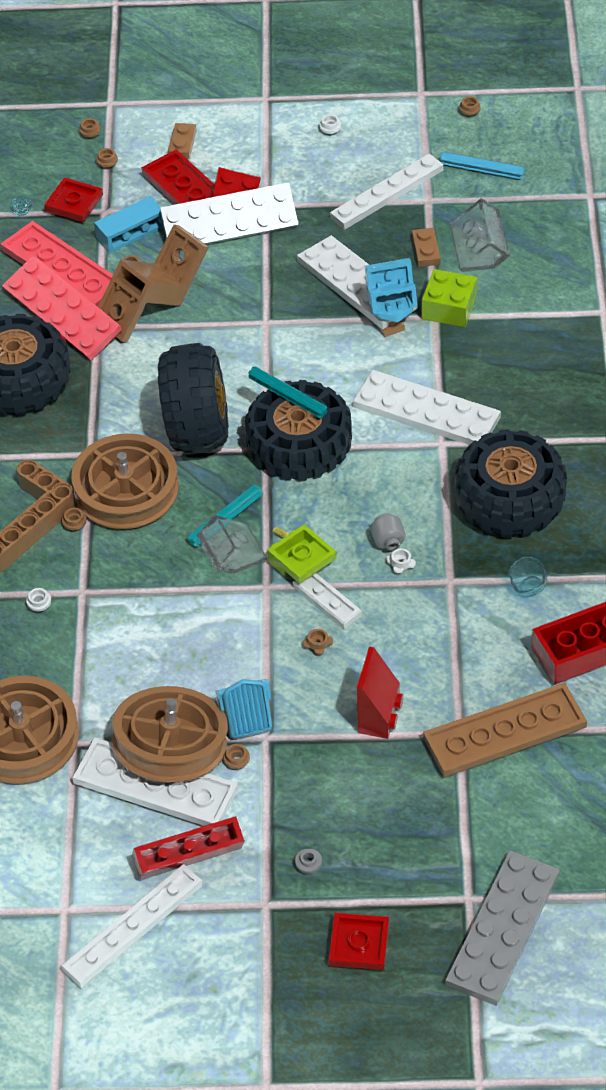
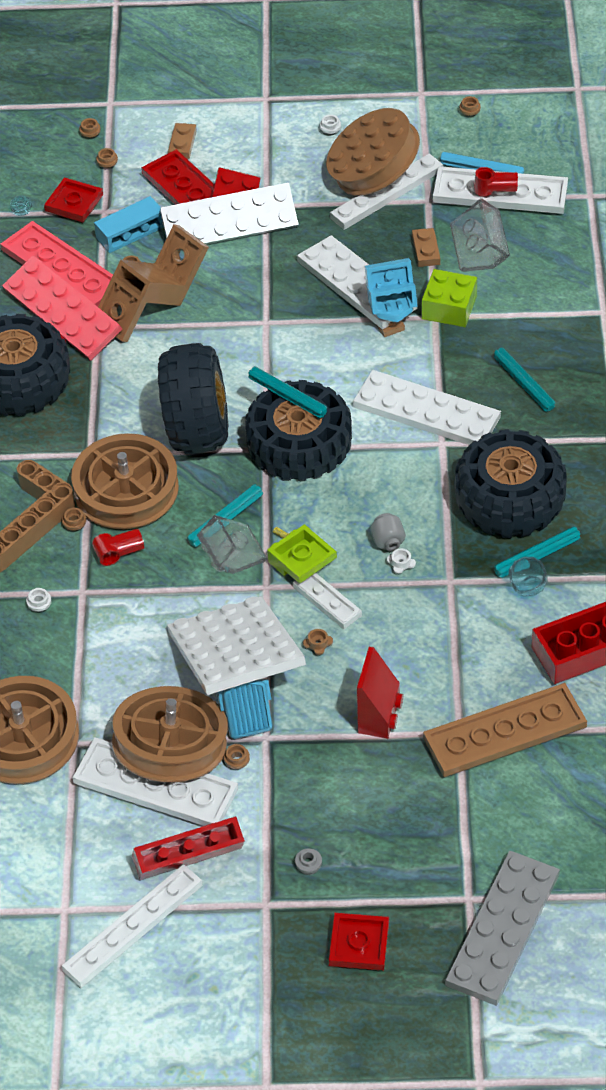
none -> red piece [92,529,144,566]
none -> white plate [167,596,306,695]
none -> medium nougat wheel [326,108,420,196]
none -> white plate [433,167,568,214]
none -> red piece [473,167,518,197]
none -> teal axle [494,347,555,412]
none -> teal axle [494,526,580,578]

